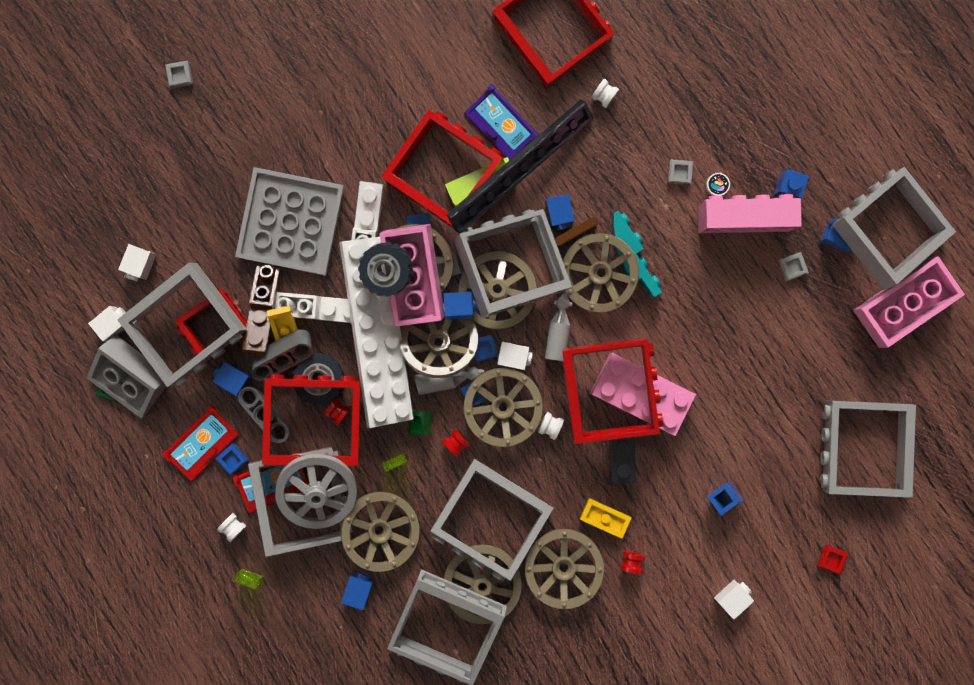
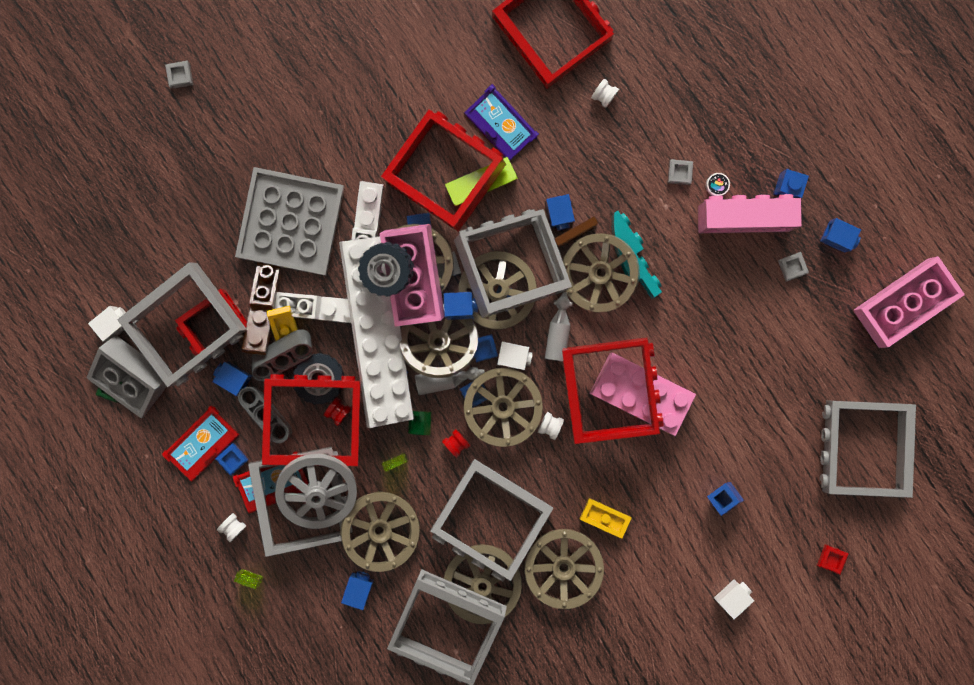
white brick [118,244,156,281] -> none
black tile [446,99,593,234] -> none
black brick [609,437,635,483] -> none
red wheel [620,550,646,574] -> none
light grey window [832,167,956,290] -> none

